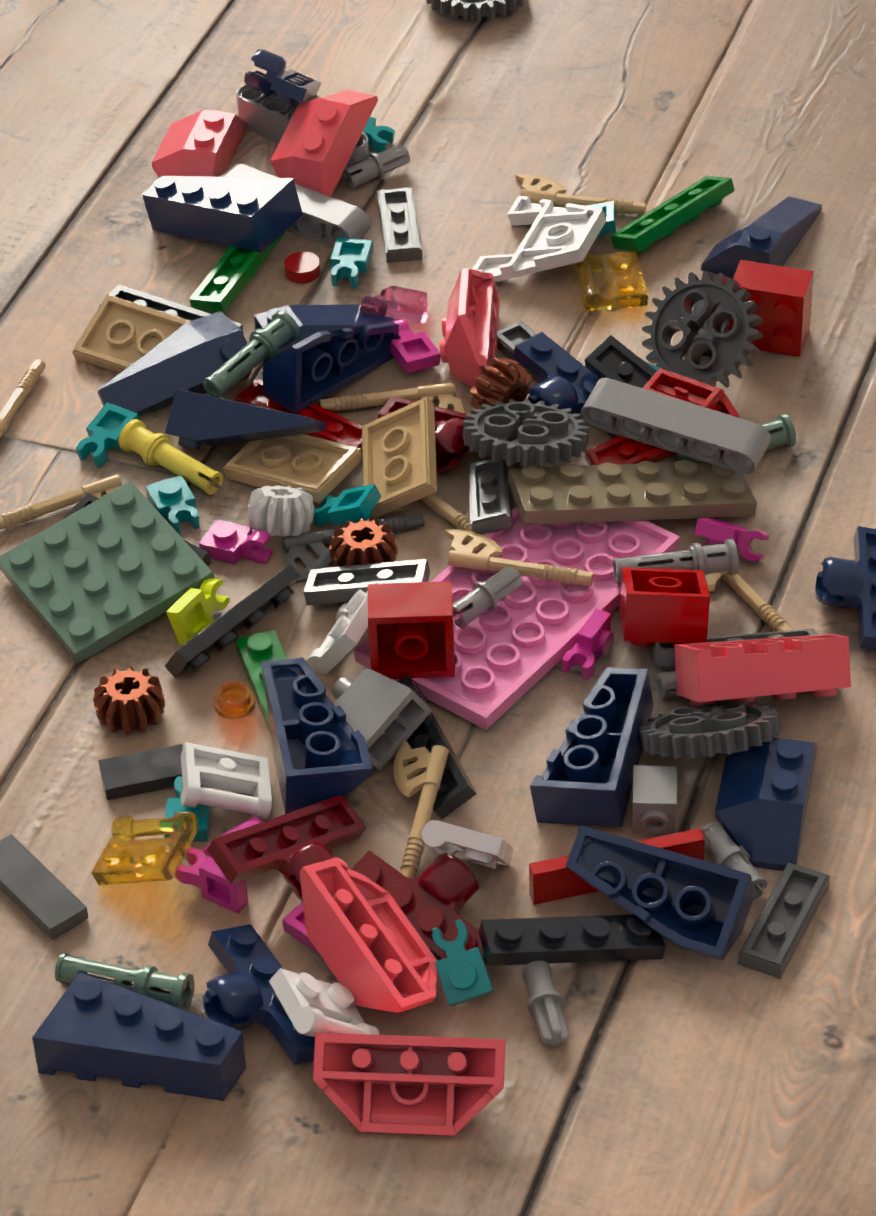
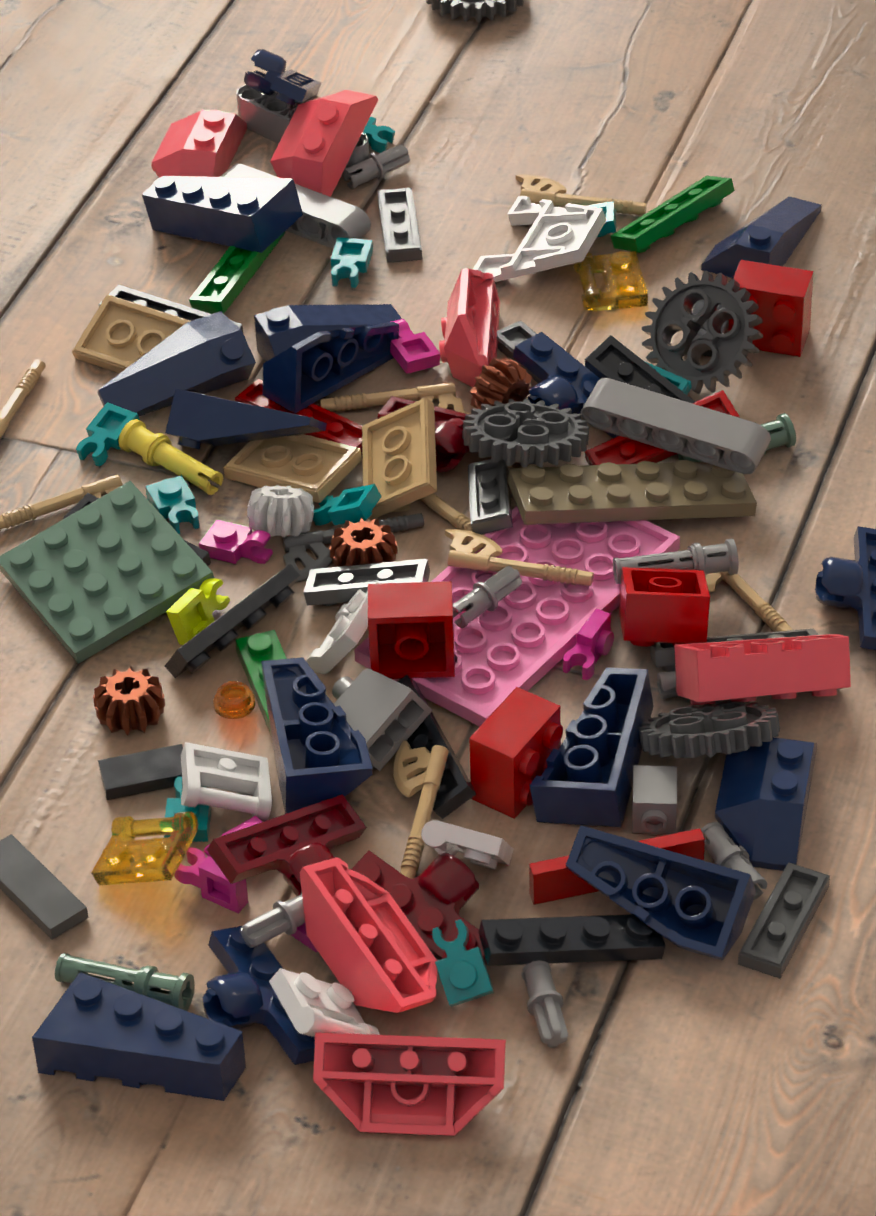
sand green pin [203,311,300,398] -> none
red tile [284,251,320,283] -> none
clear pink tile [359,286,428,324] -> none
red tile [643,368,726,411] -> none
dark pink plate [694,518,769,561] -> none
none -> light grey axle [240,893,305,948]
none -> red brick [469,687,563,819]

